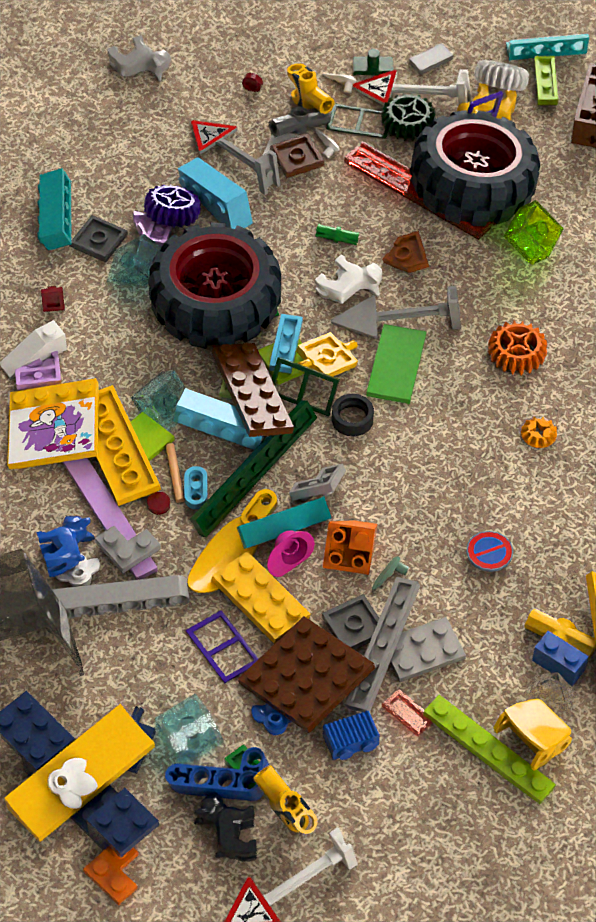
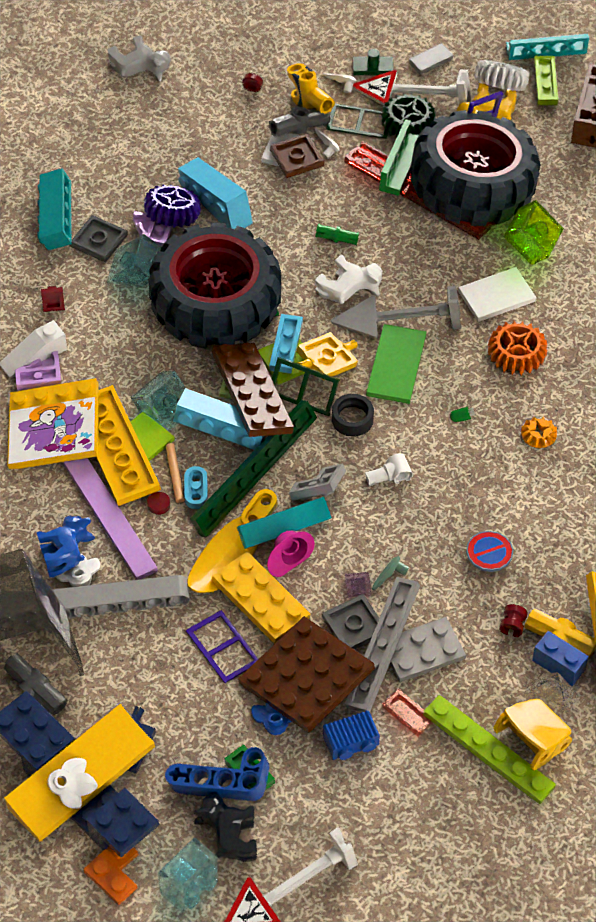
light grey plate [95,526,161,573] -> none
clear light blue slope [154,694,224,764] -> none
light grey piece [191,120,281,195] -> none
yellow connector [253,764,318,834] -> none
orange slope [323,520,378,575] -> none
dark orange plate [383,230,429,273] -> none
none -> dark grey piece [3,653,68,716]
none -> clear light blue brick [158,837,218,913]
none -> tile [345,572,371,598]
none -> white pin [365,453,413,486]
none -> fence [379,119,418,196]
none -> green piece [450,406,474,422]
none -> white tile [458,267,536,322]
none -> dark red wheel [499,604,528,637]

